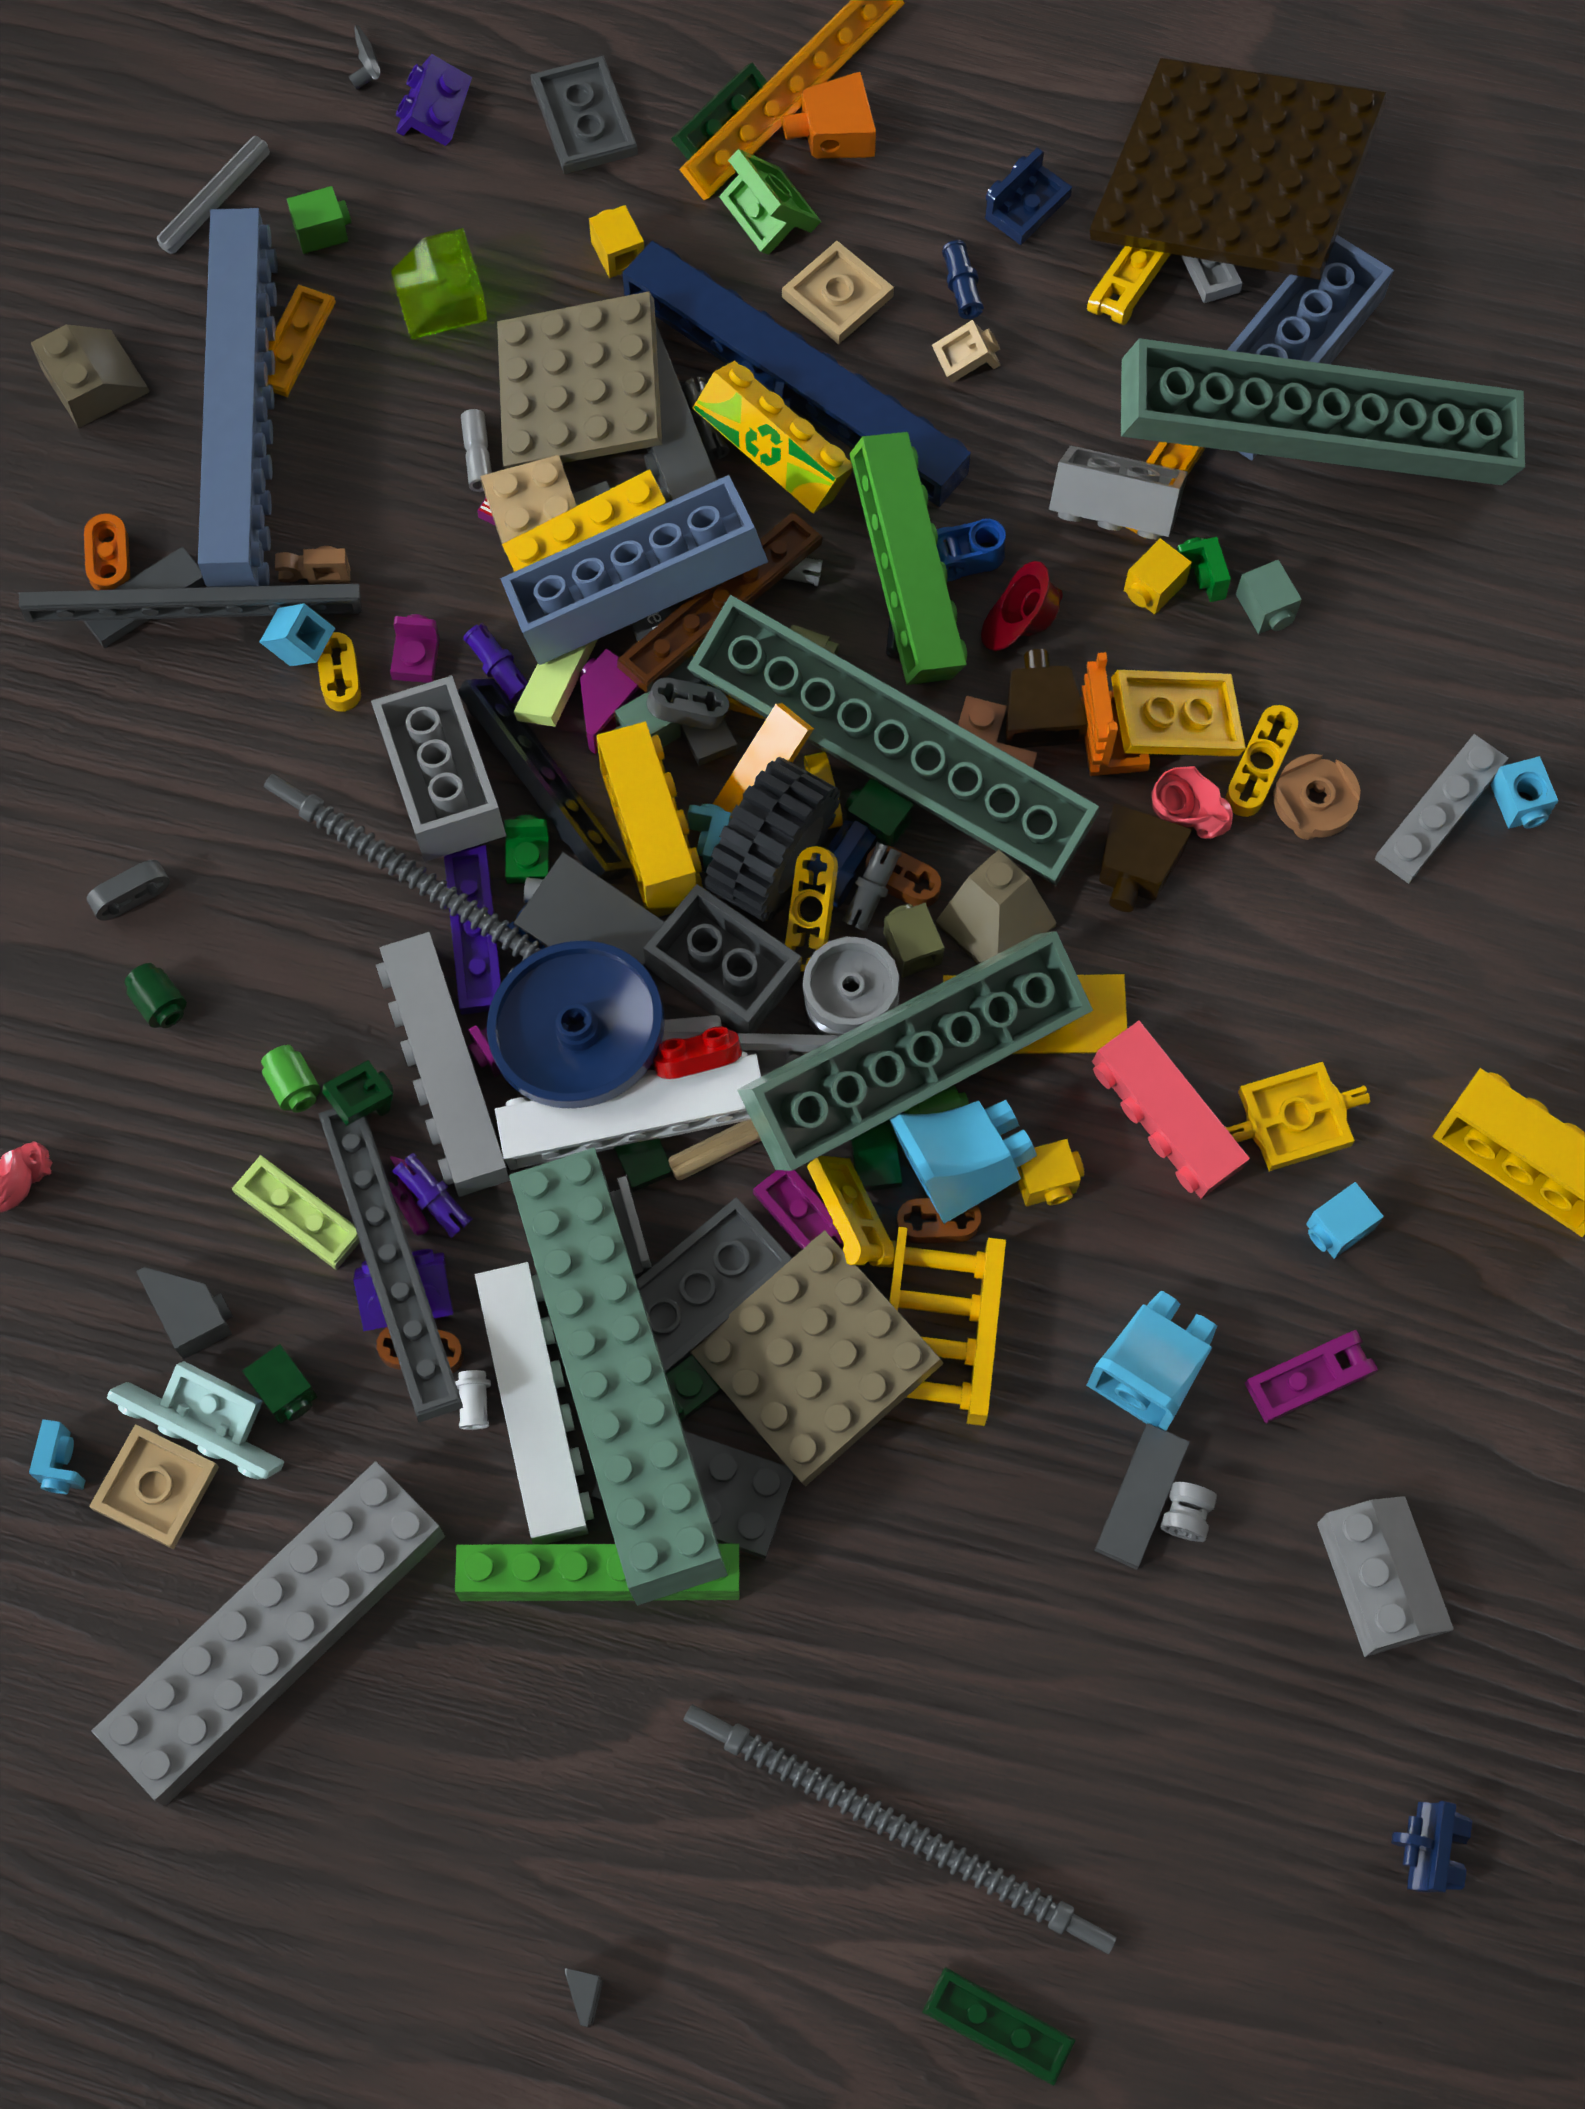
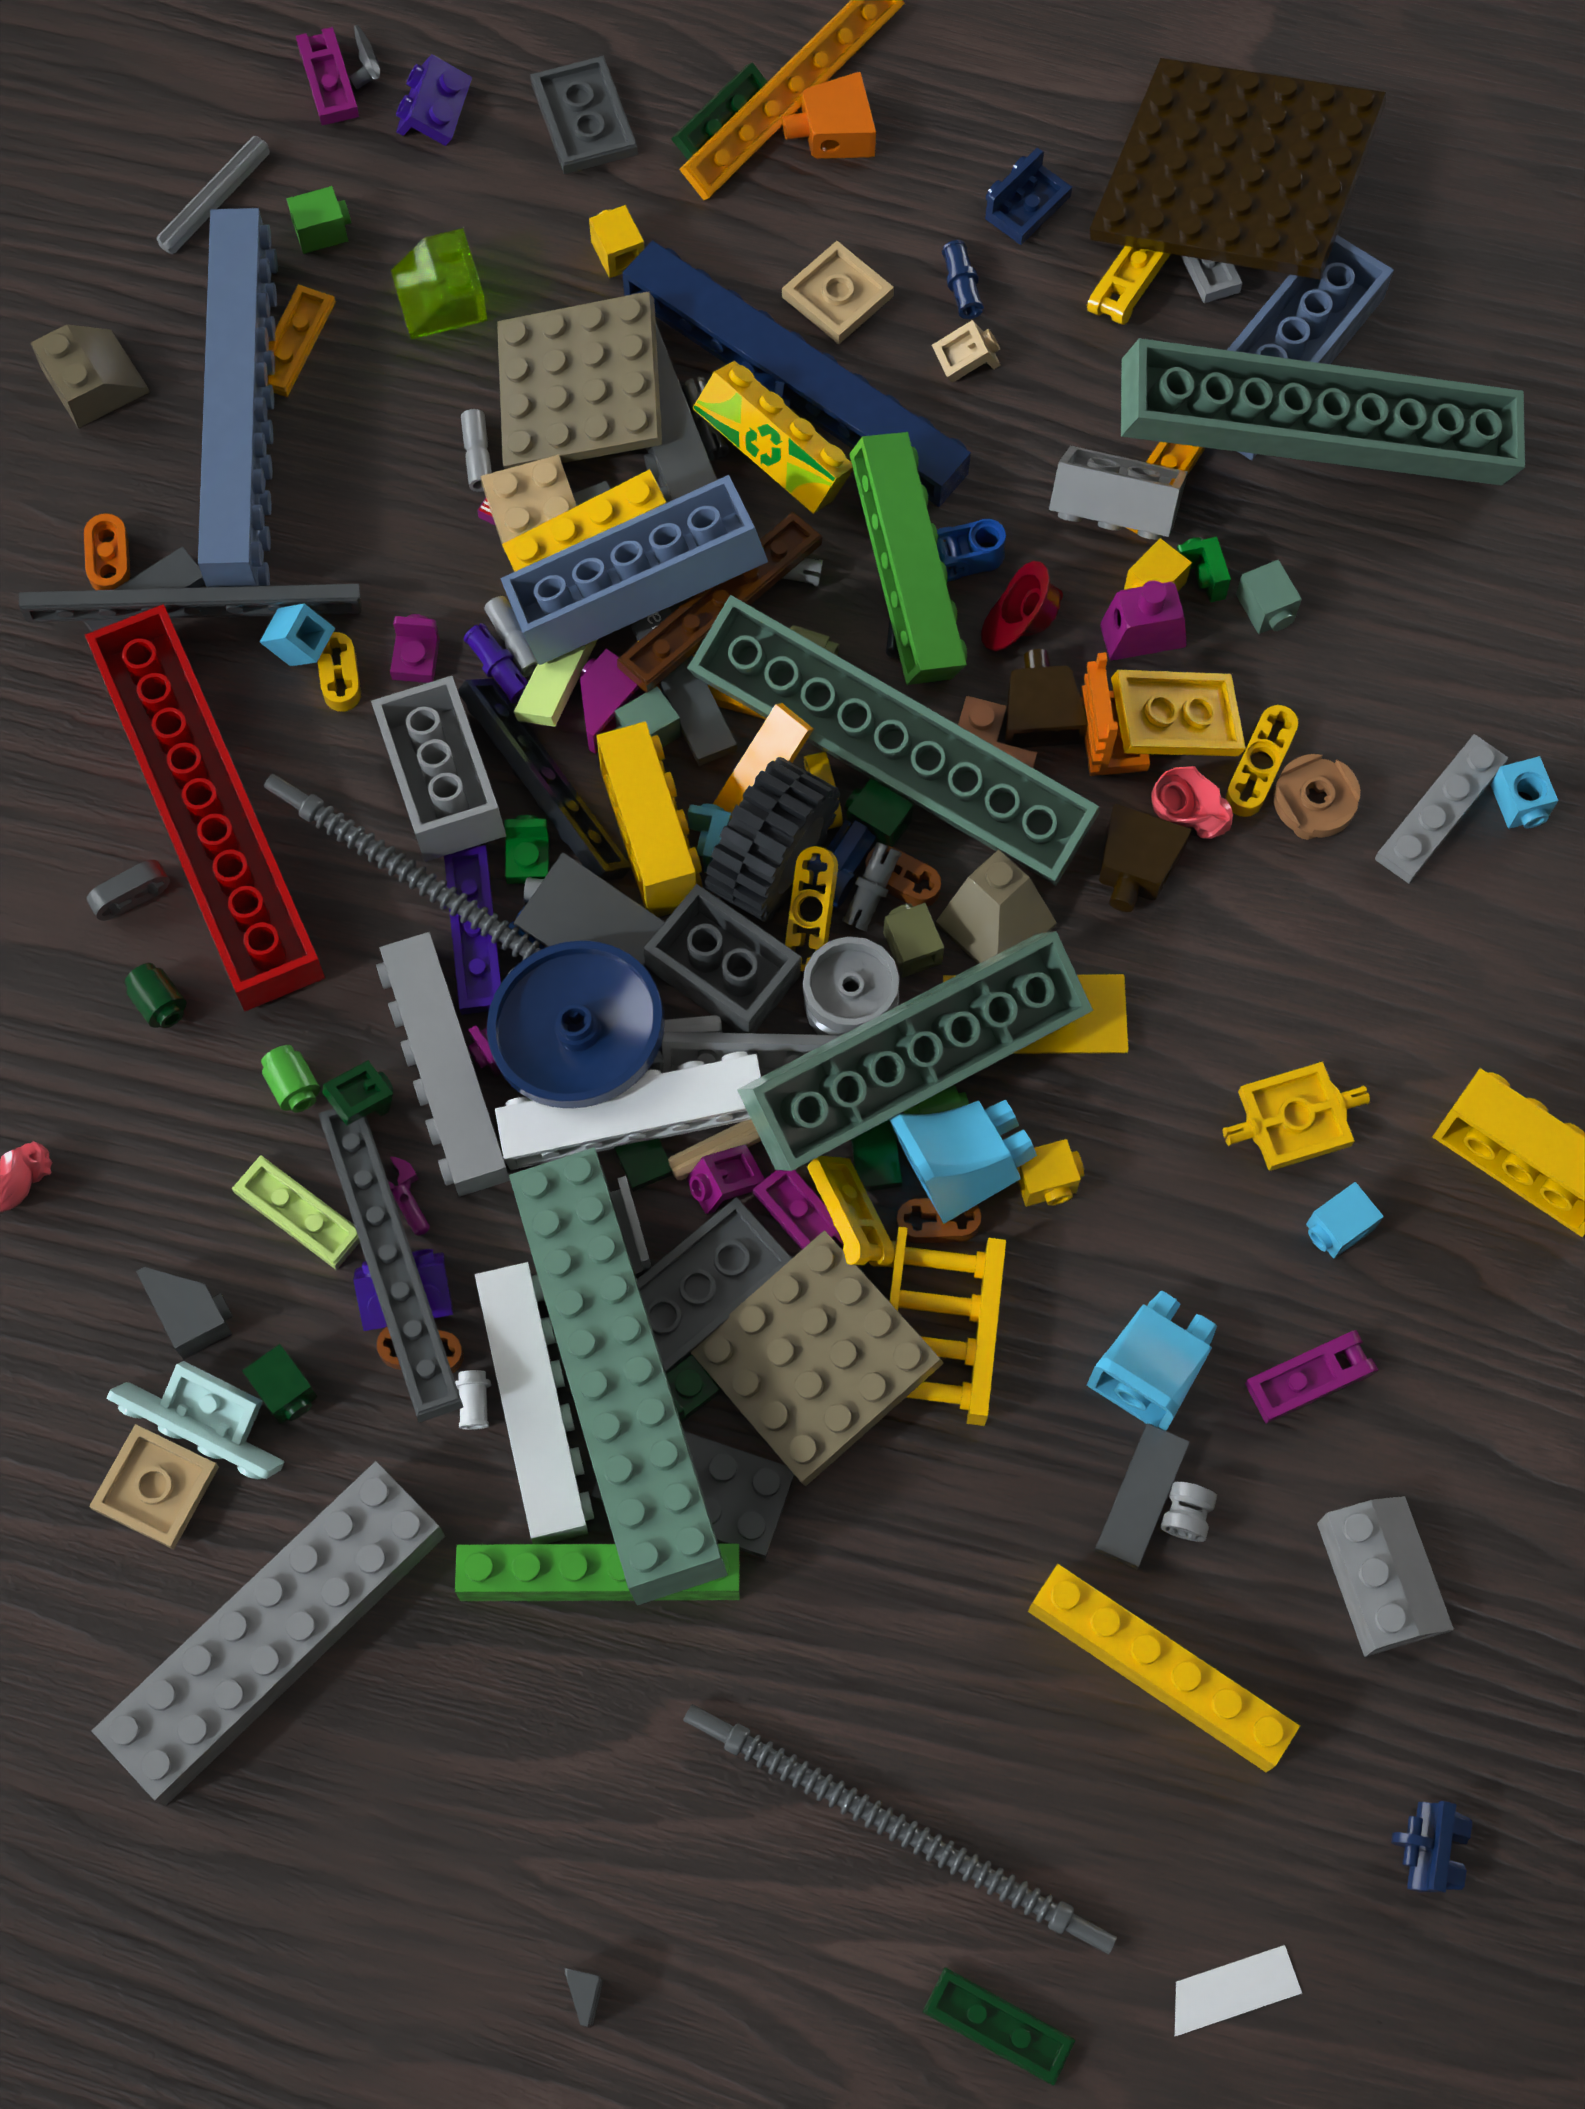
medium azure bracket [29,1419,86,1494] -> none
medium nougat plate [275,546,351,584] -> none
dark purple pin [392,1152,473,1238] -> none
dark grey beam [646,678,729,729] -> none
red plate [653,1026,742,1079] -> none
bright green bracket [719,149,821,255] -> none
coral brick [1092,1020,1250,1199] -> none
none -> red brick [85,604,325,1011]
none -> magenta plate [295,27,359,126]
none -> light grey piece [484,596,538,677]
none -> magenta bracket [687,1144,765,1214]
none -> yellow brick [1027,1564,1300,1773]
none -> magenta torso [1100,580,1187,661]
none -> white sticker [1175,1945,1302,2036]

